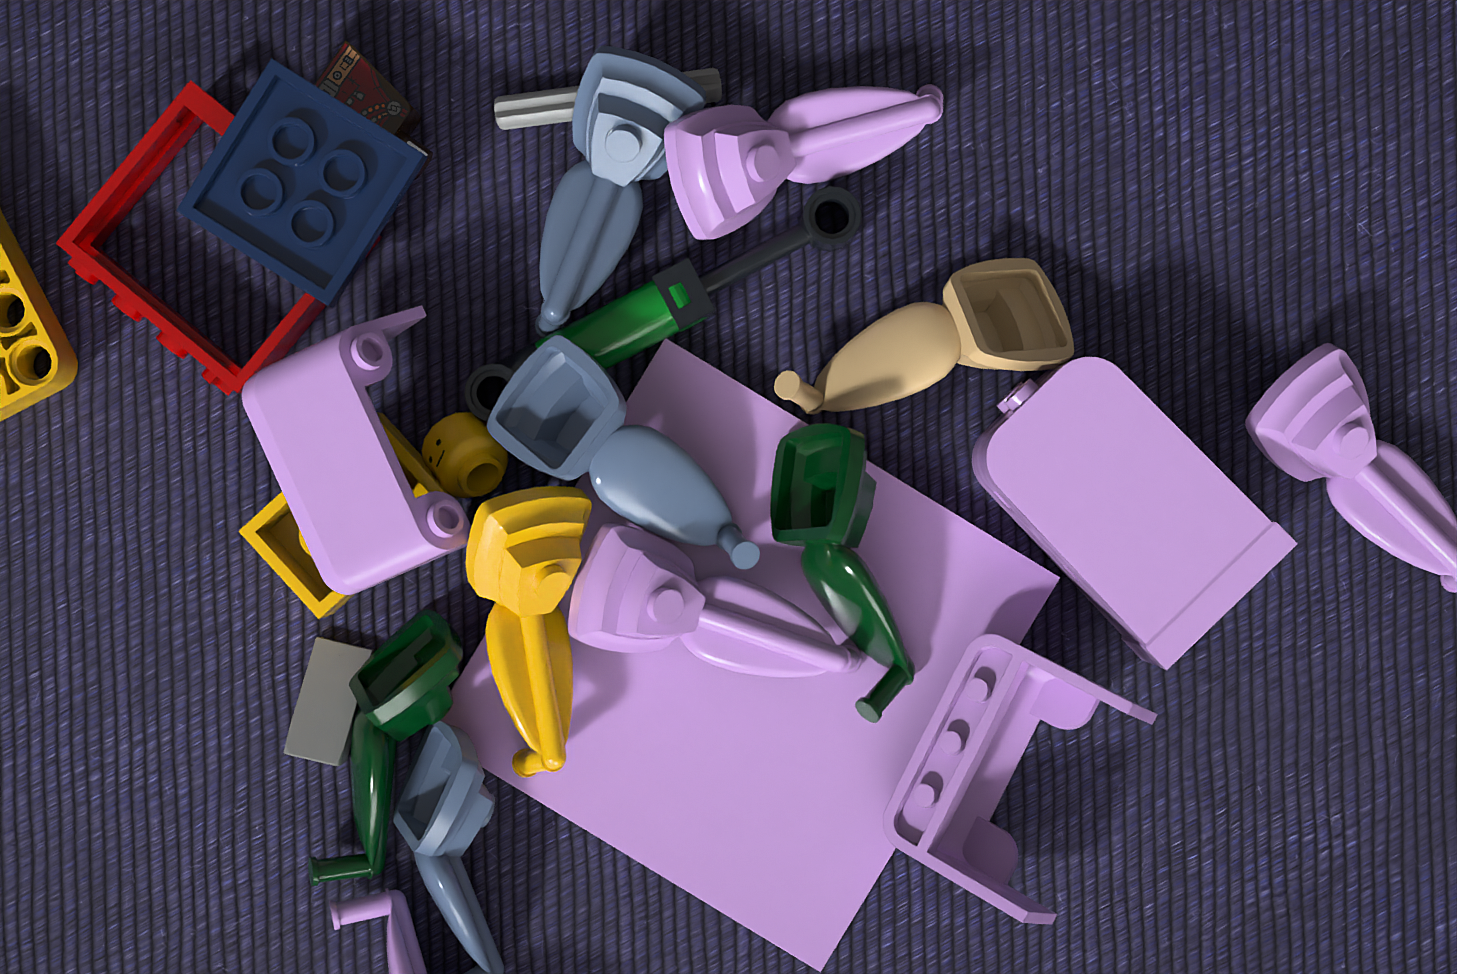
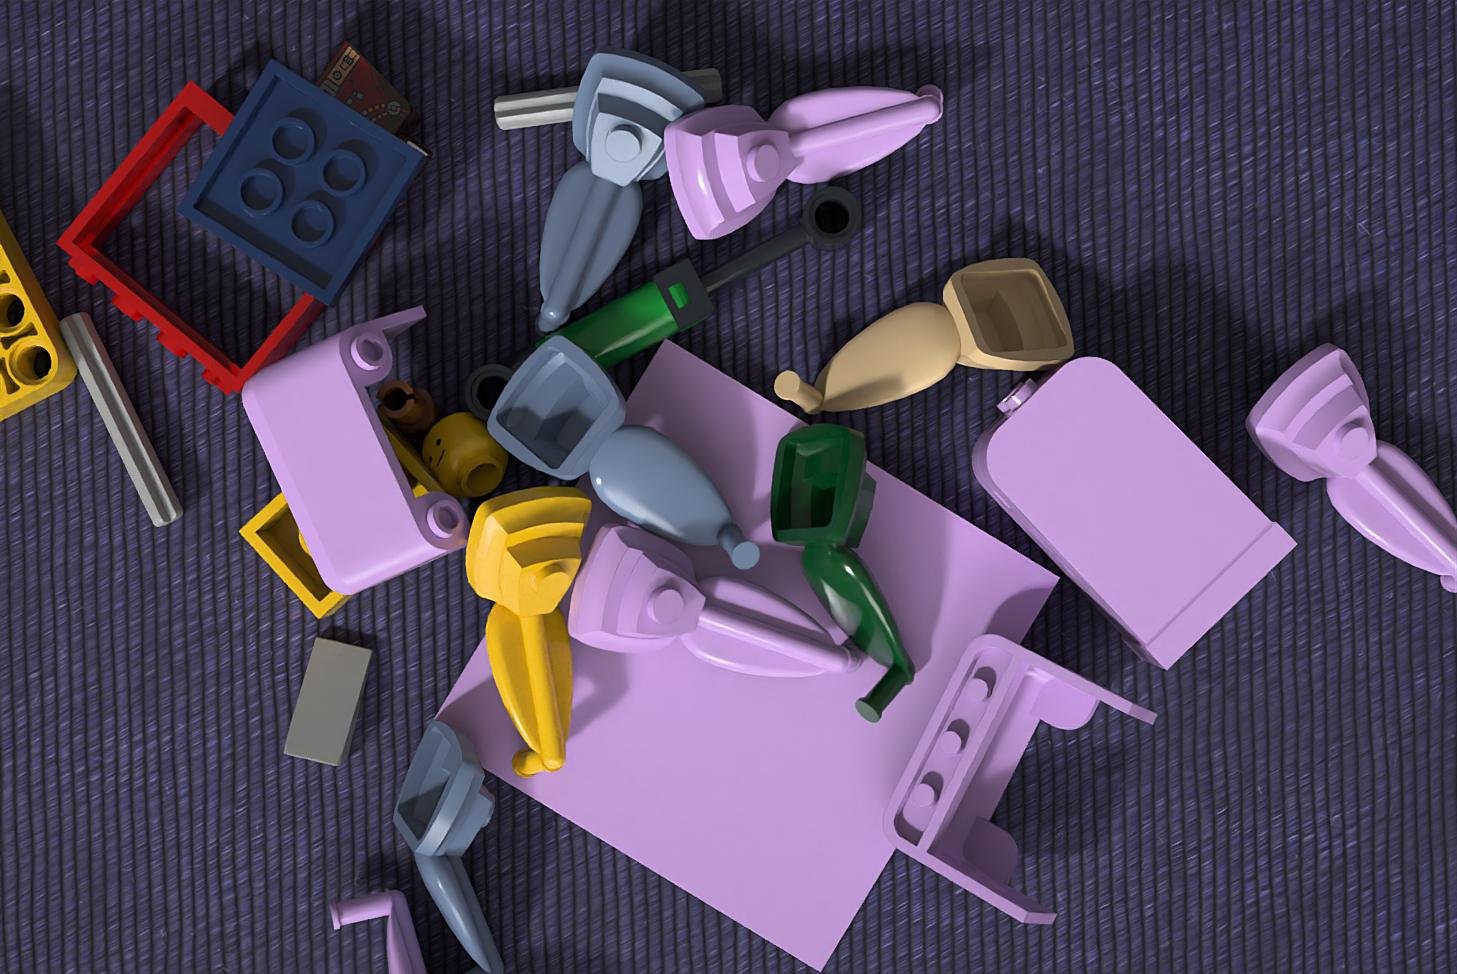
dark green piece [308,609,463,886] -> none
none -> light grey axle [59,312,183,527]
none -> reddish brown pin [376,380,445,437]

